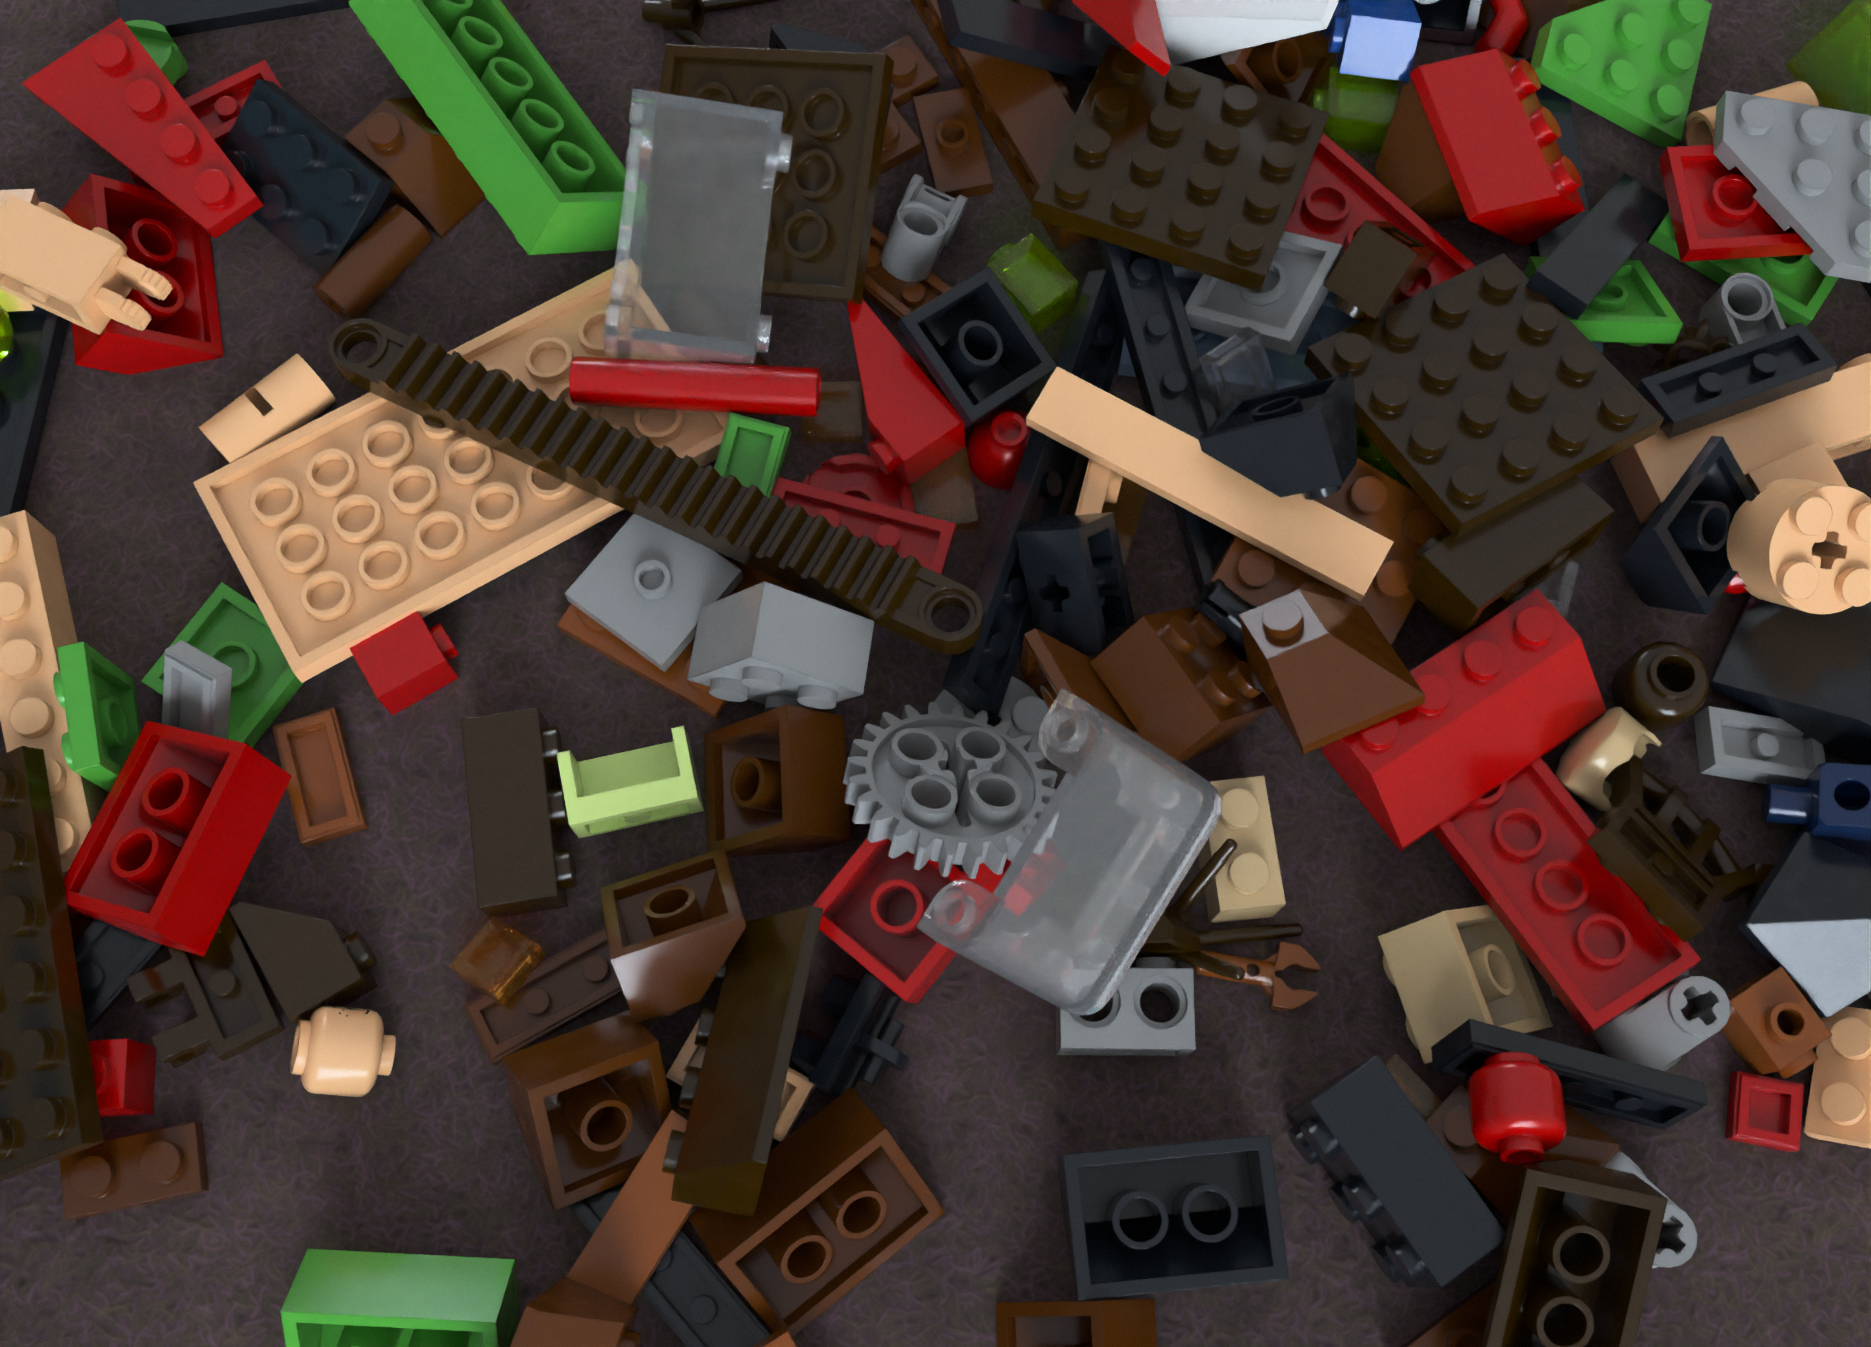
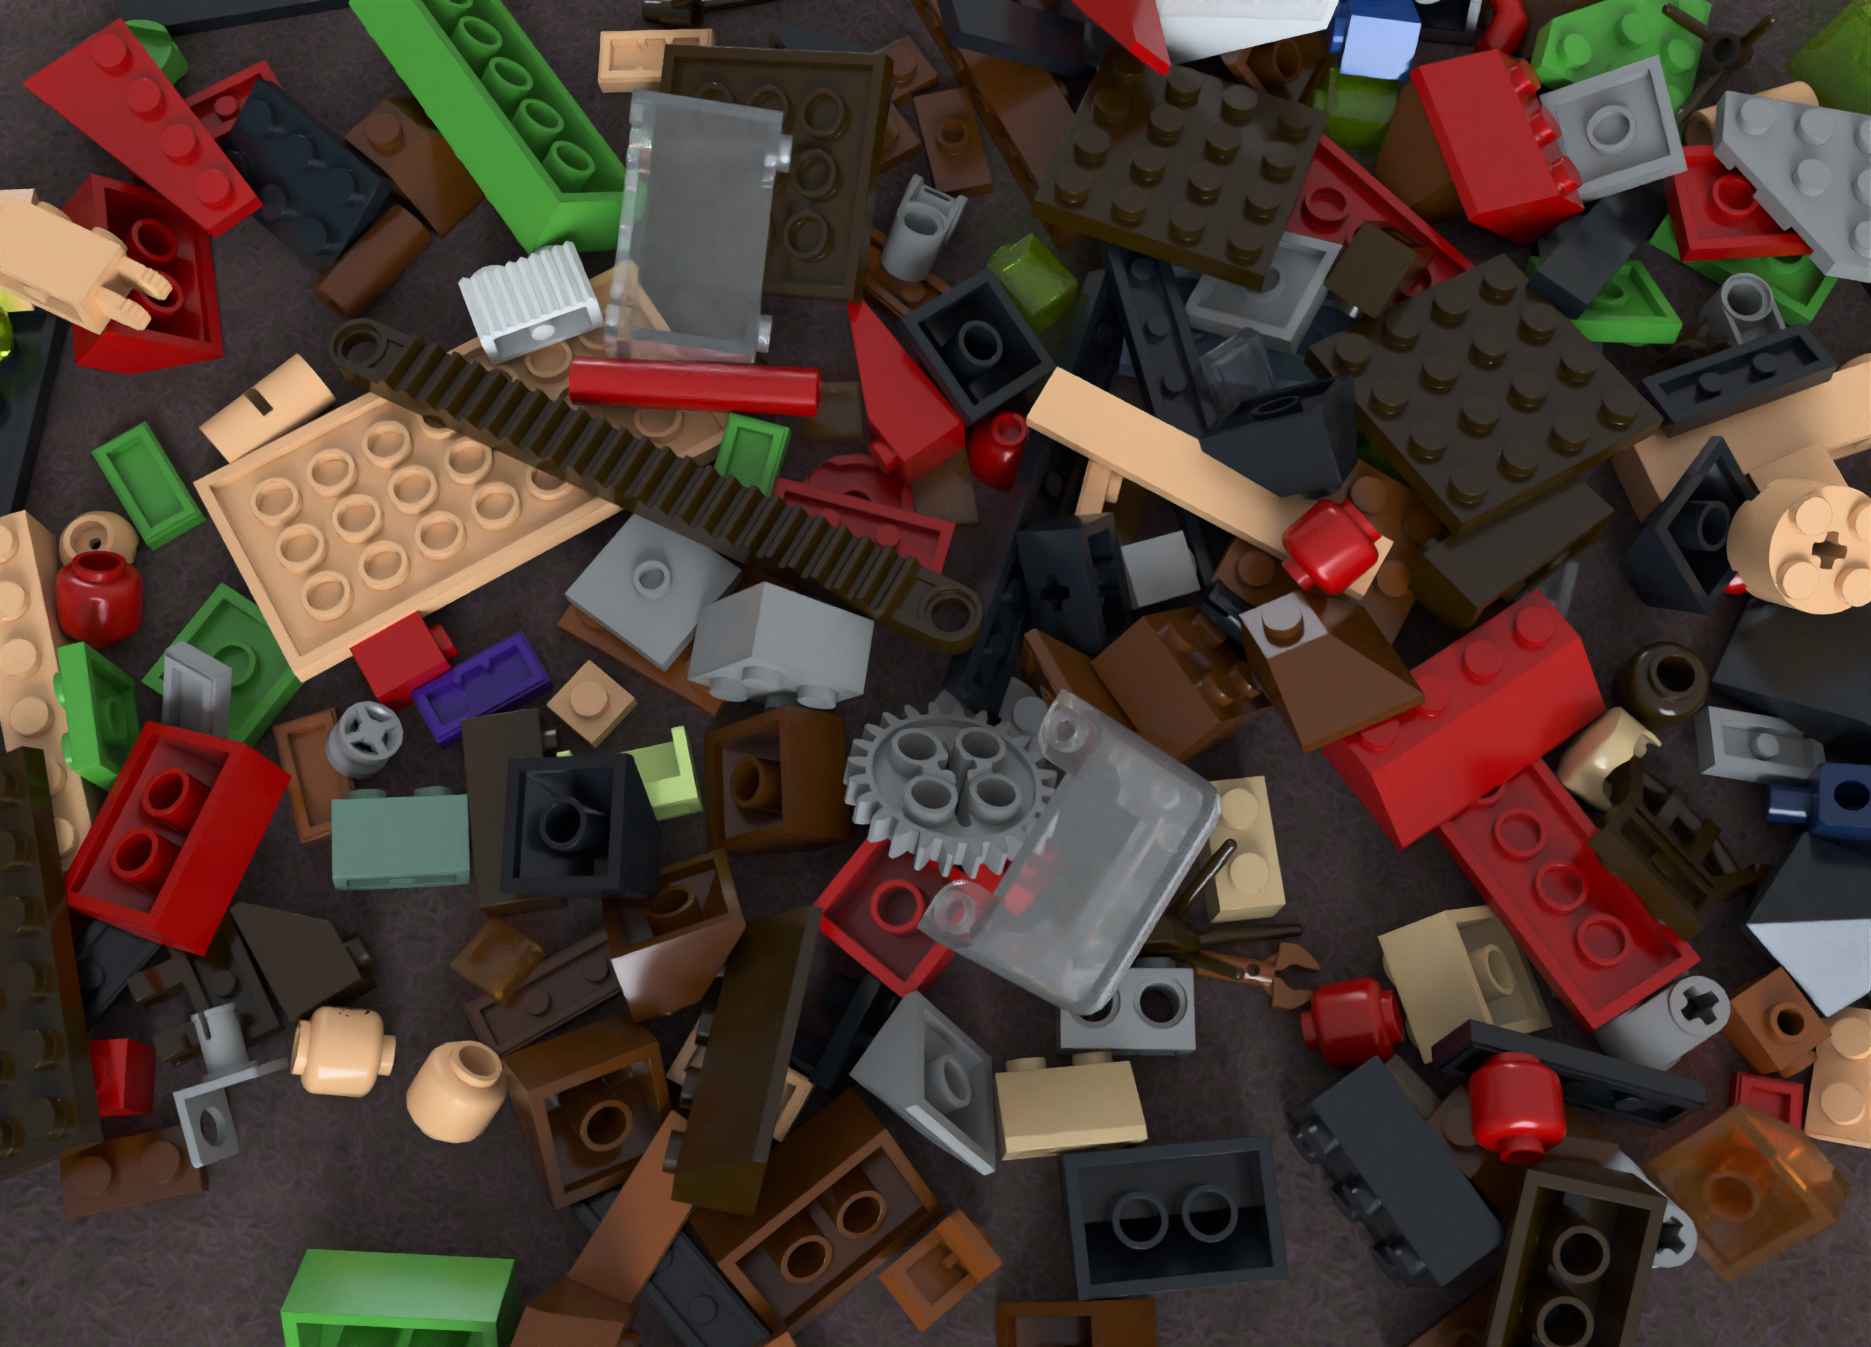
none -> red head [55,551,143,648]
none -> light nougat plate [59,511,139,567]
none -> bright green tile [91,421,207,551]
none -> light grey bracket [173,1002,290,1168]
none -> light grey wheel [325,701,403,779]
none -> sand green brick [331,786,470,892]
none -> light nougat head [406,1040,509,1143]
none -> dark purple plate [410,630,554,749]
none -> white brick [458,241,605,366]
none -> black slope [500,753,661,899]
none -> light nougat plate [546,660,638,749]
none -> light nougat plate [598,29,715,93]
none -> light grey slope [849,990,996,1176]
none -> dark orange bracket [878,1209,1002,1333]
none -> tan slope [993,1051,1148,1161]
none -> light grey brick [1120,530,1201,611]
none -> red head [1281,498,1381,595]
none -> red head [1301,976,1405,1070]
none -> light grey plate [1539,55,1688,204]
none -> clear orange slope [1638,1101,1851,1284]
none -> dark brown plant [1662,3,1778,129]

